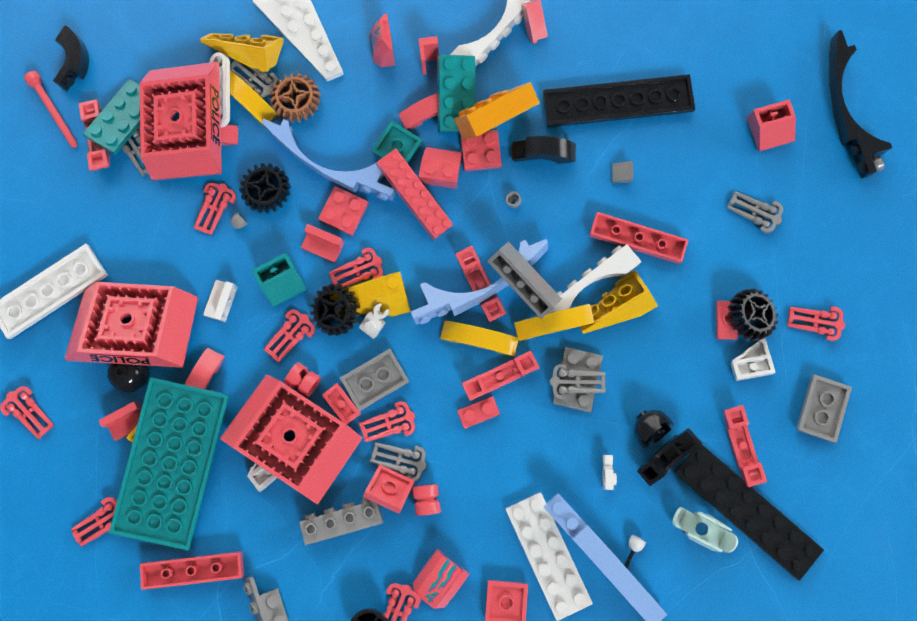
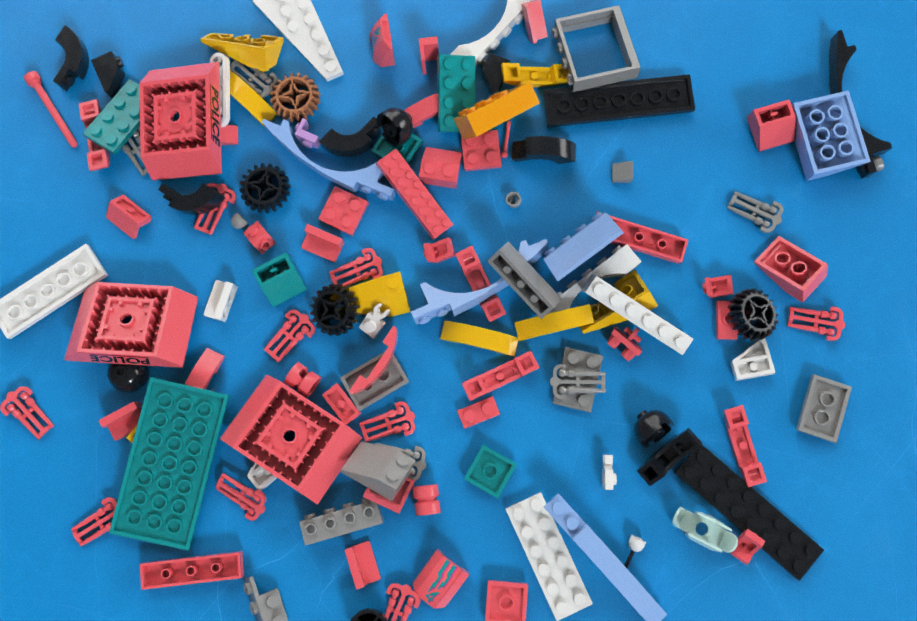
none -> black slope [91,51,125,98]
none -> coral panel [106,195,152,239]
none -> black arch [158,183,225,215]
none -> coral piece [216,473,266,521]
none -> coral bracket [243,221,276,254]
none -> lavender bracket [294,118,320,149]
none -> black arch [319,117,381,157]
none -> light grey slope [340,441,415,501]
none -> coral panel [344,541,381,590]
none -> coral slope [349,326,398,395]
none -> black cylinder [376,108,413,147]
none -> coral bracket [423,237,455,263]
none -> teal plate [464,445,517,499]
none -> black slope [481,53,510,95]
none -> yellow slope [501,63,568,87]
none -> coral hinge [501,121,511,158]
none -> light blue slope [543,212,624,281]
none -> light grey window [552,5,641,92]
none -> white arch [582,274,693,355]
none -> coral hips [607,327,642,361]
none -> coral bracket [703,275,734,298]
none -> coral bracket [730,529,765,565]
none -> coral slope [754,236,828,303]
none -> light blue slope [792,90,871,181]

